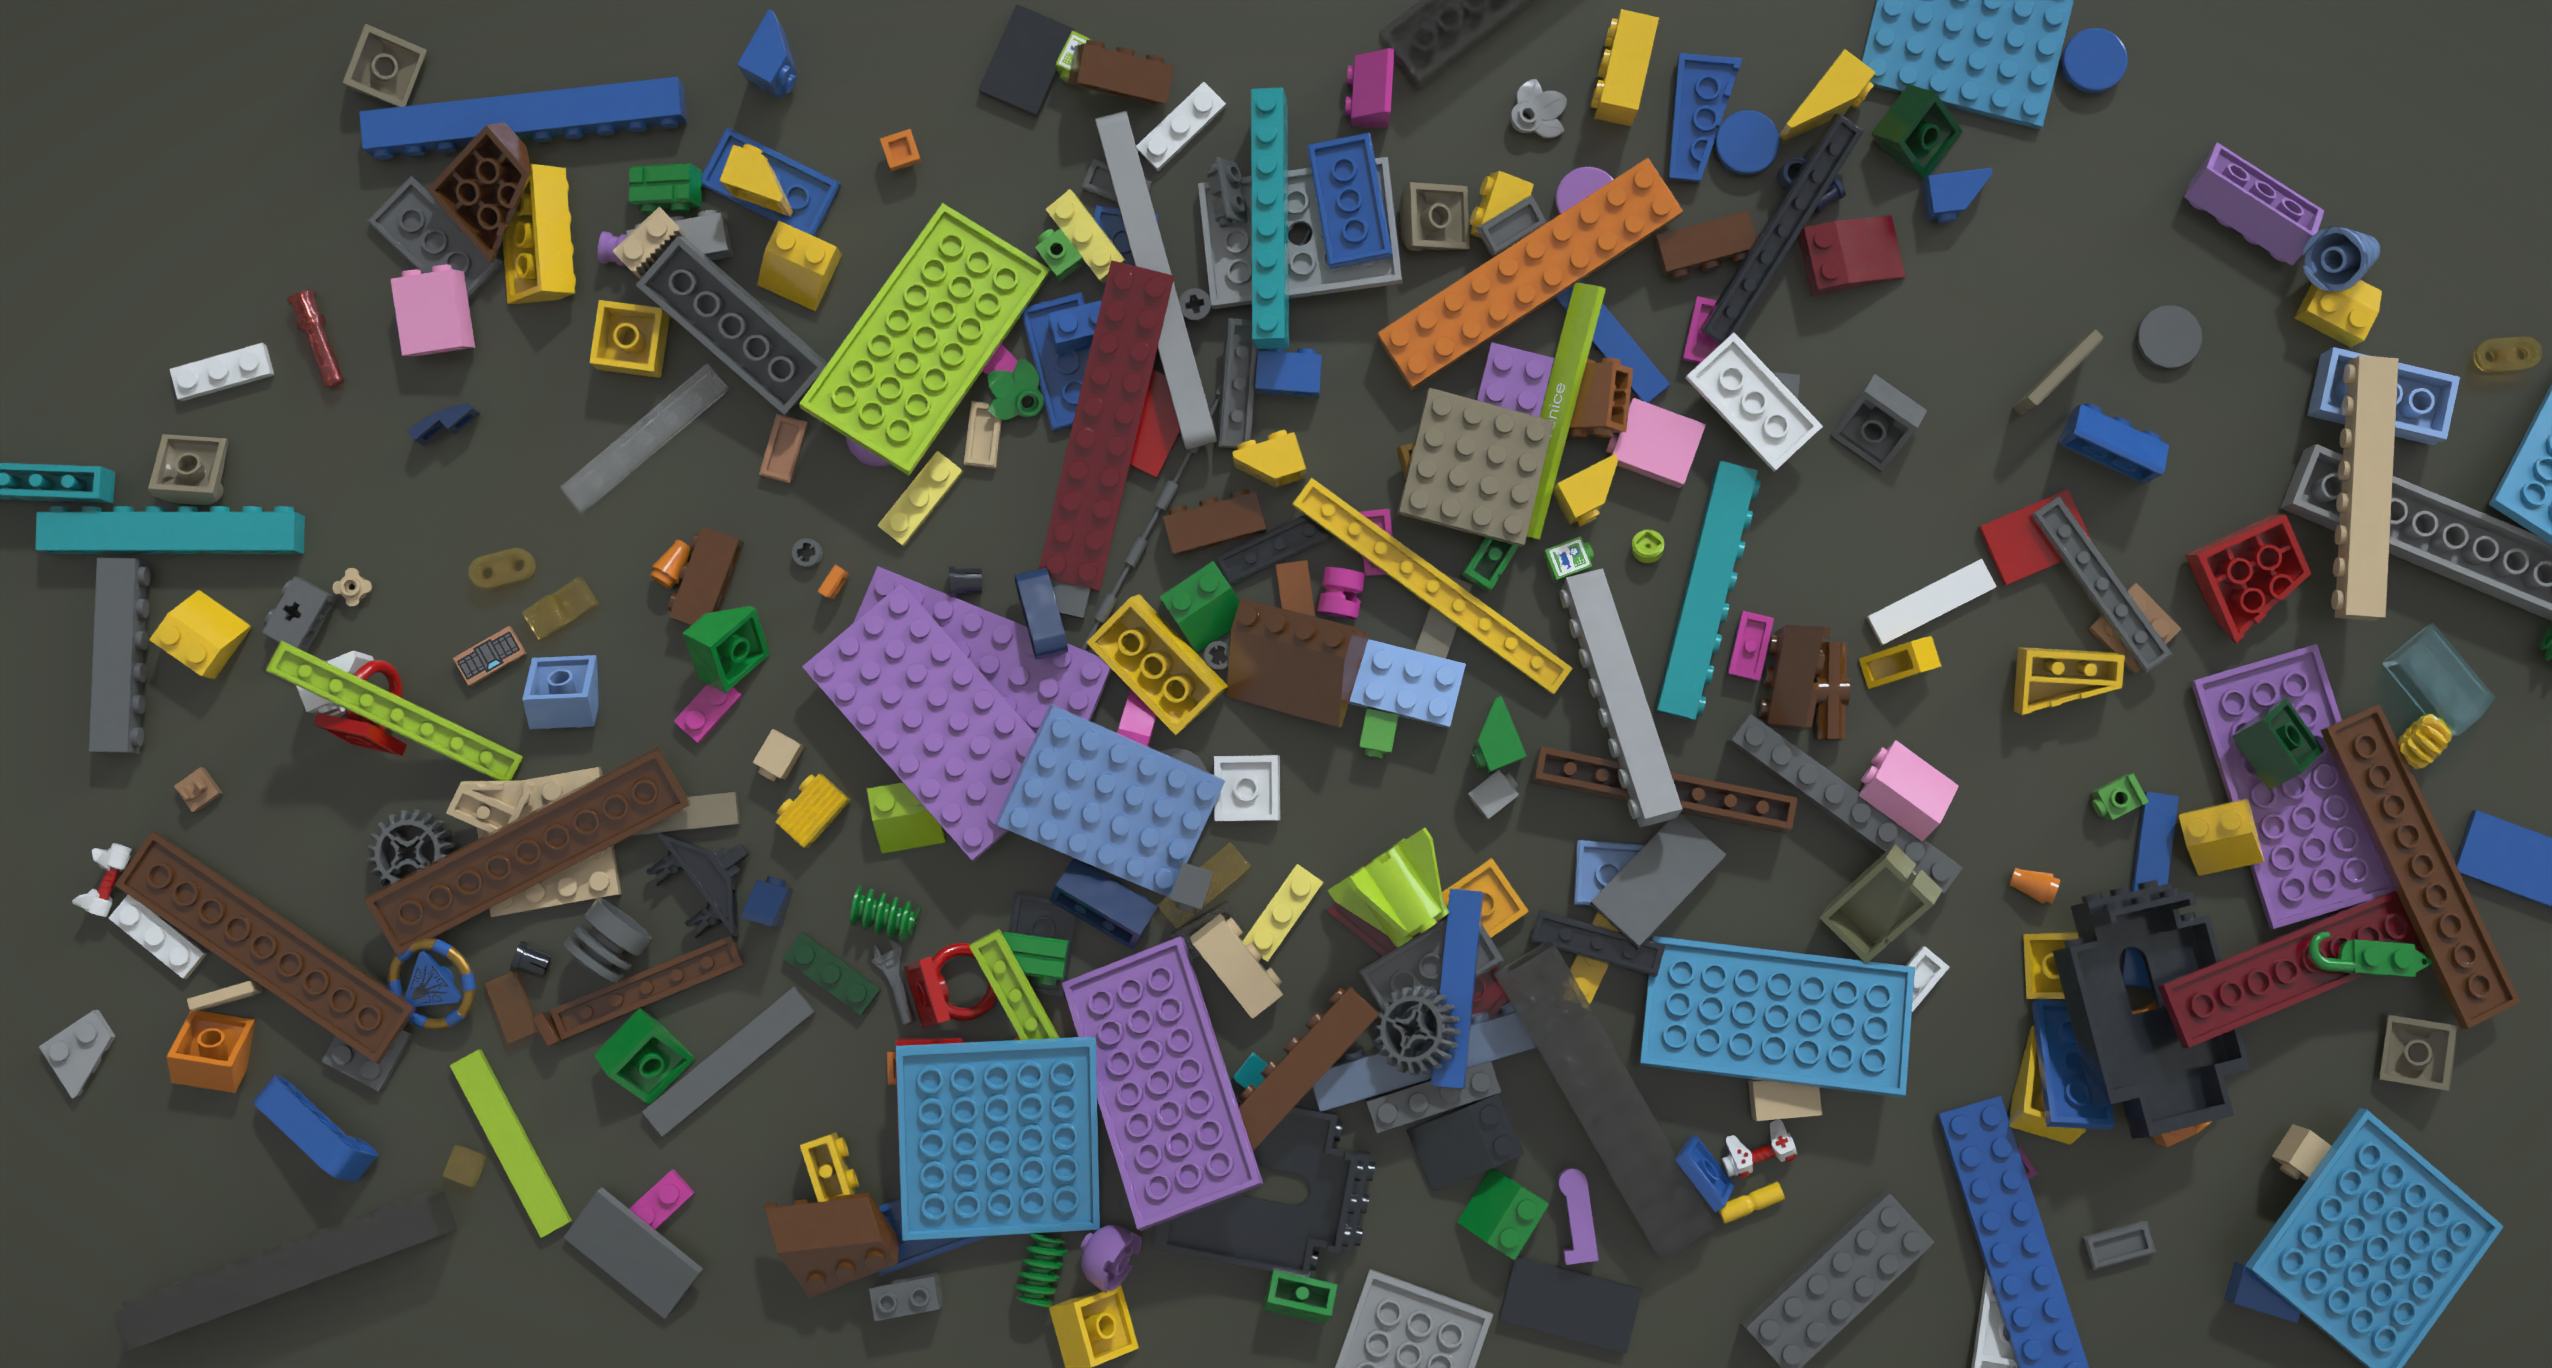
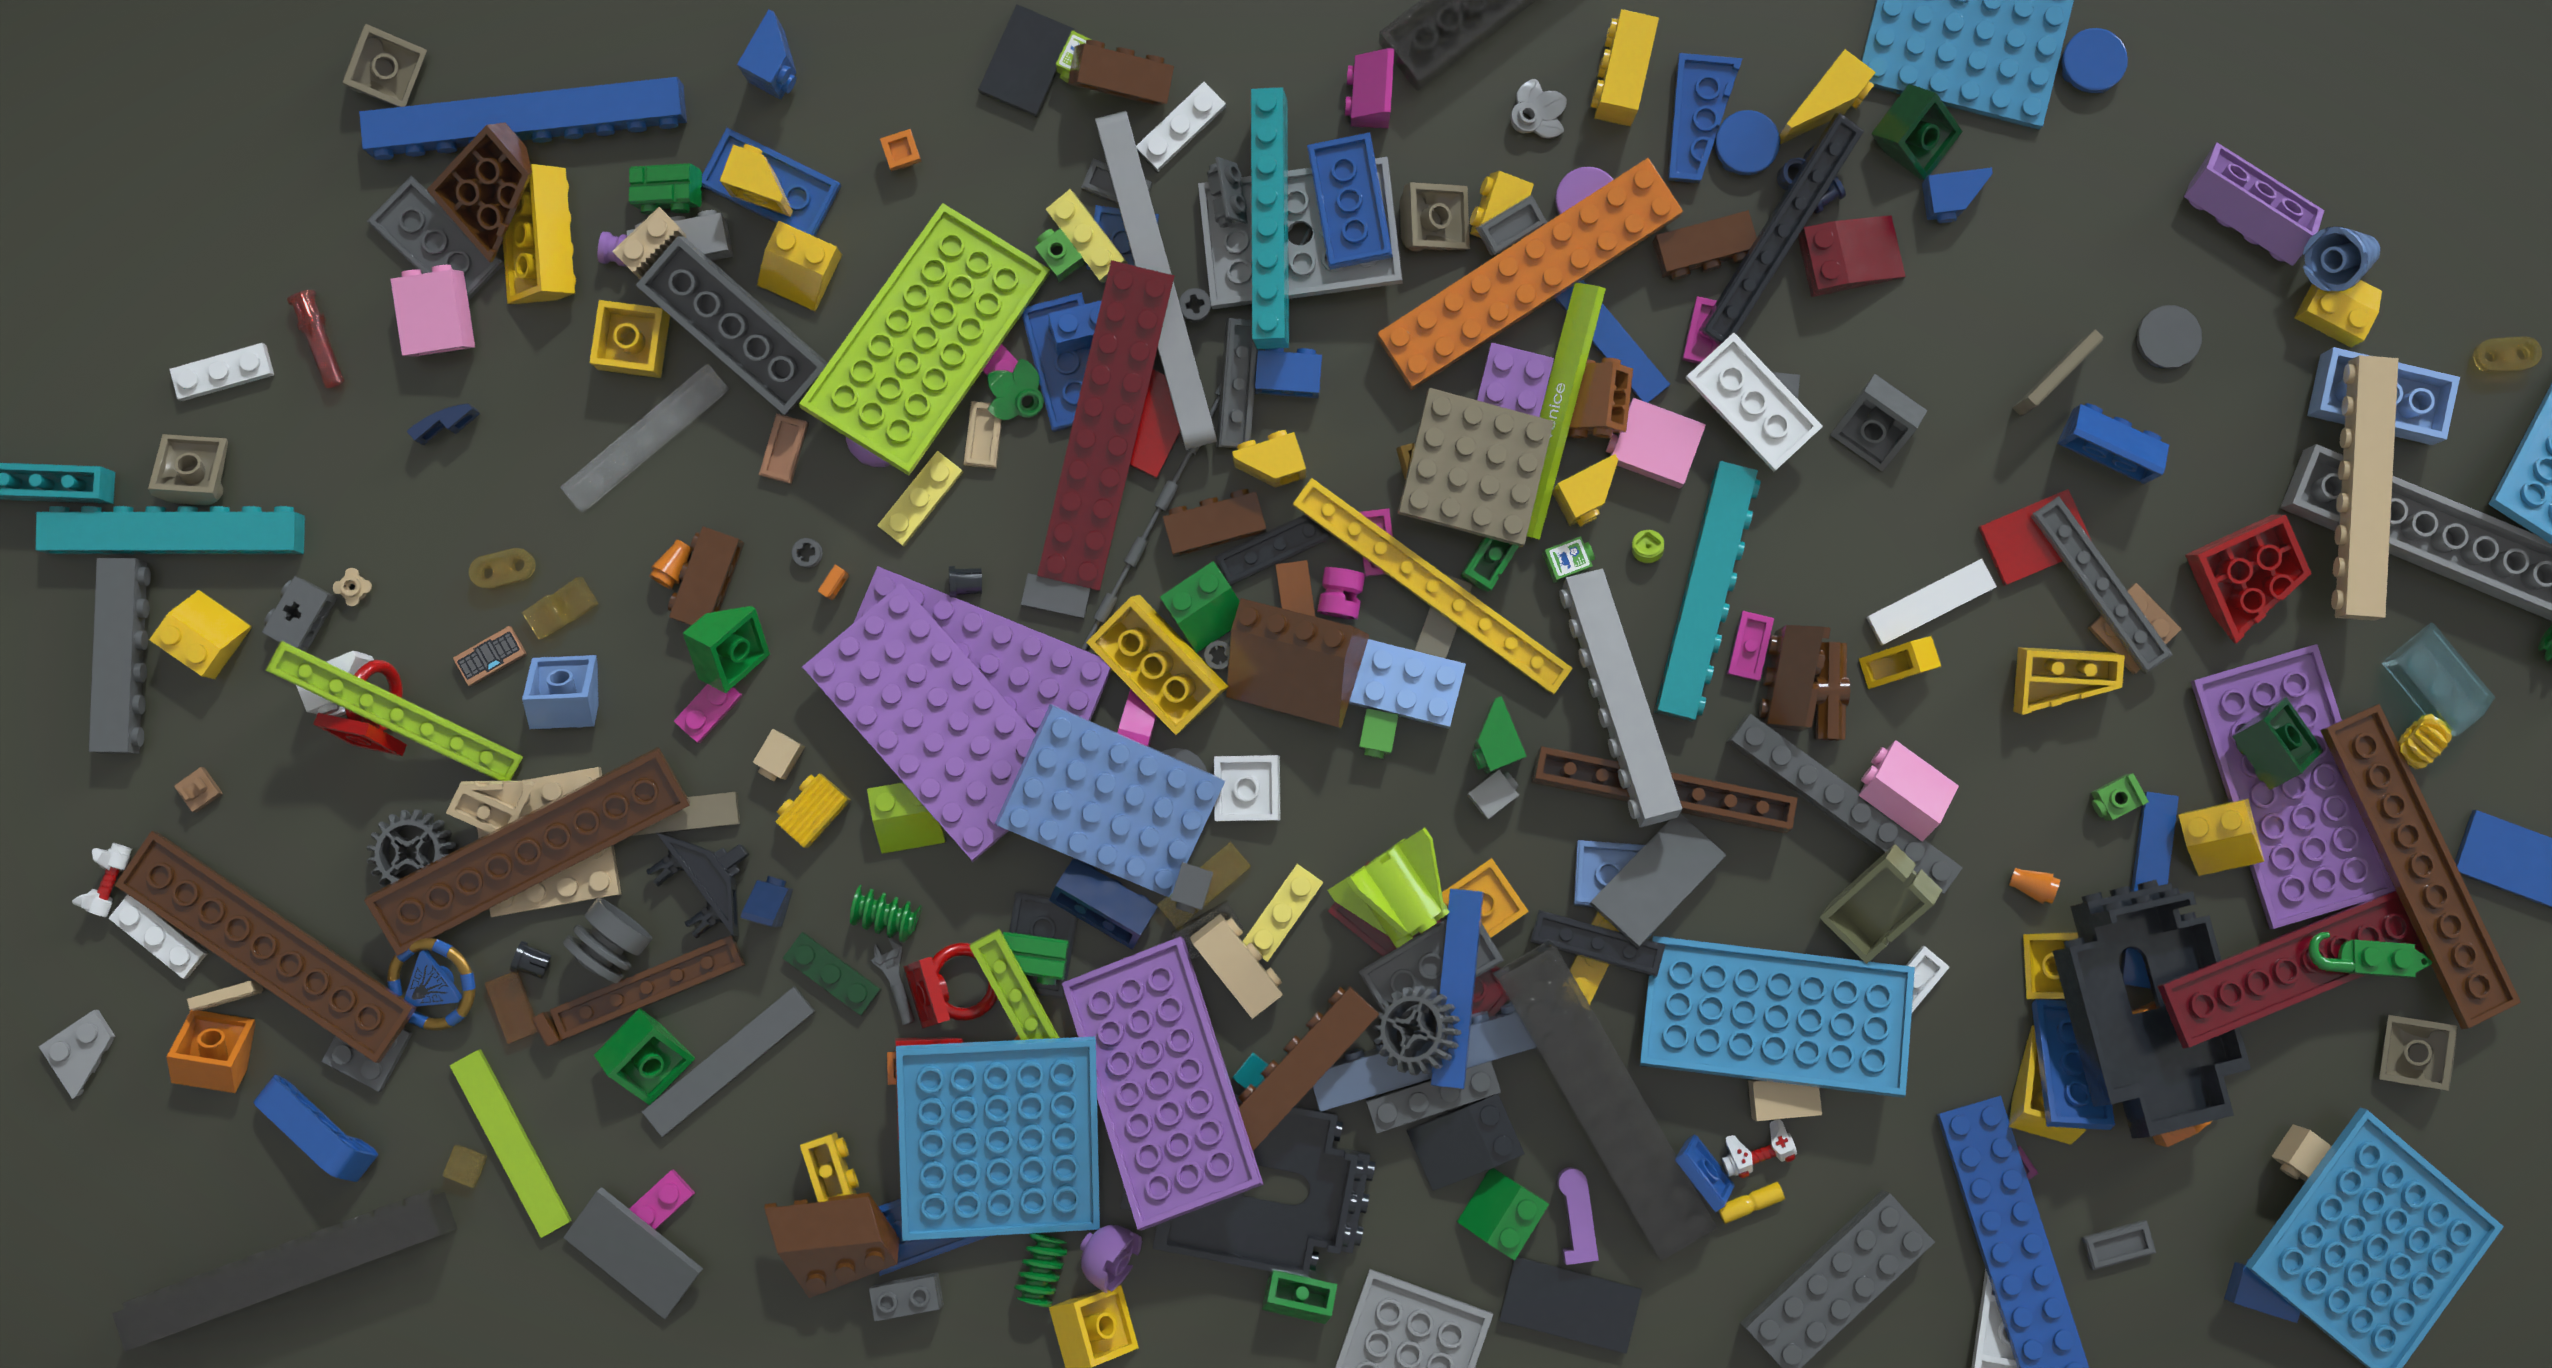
dark blue beam [1014,568,1068,660] -> none

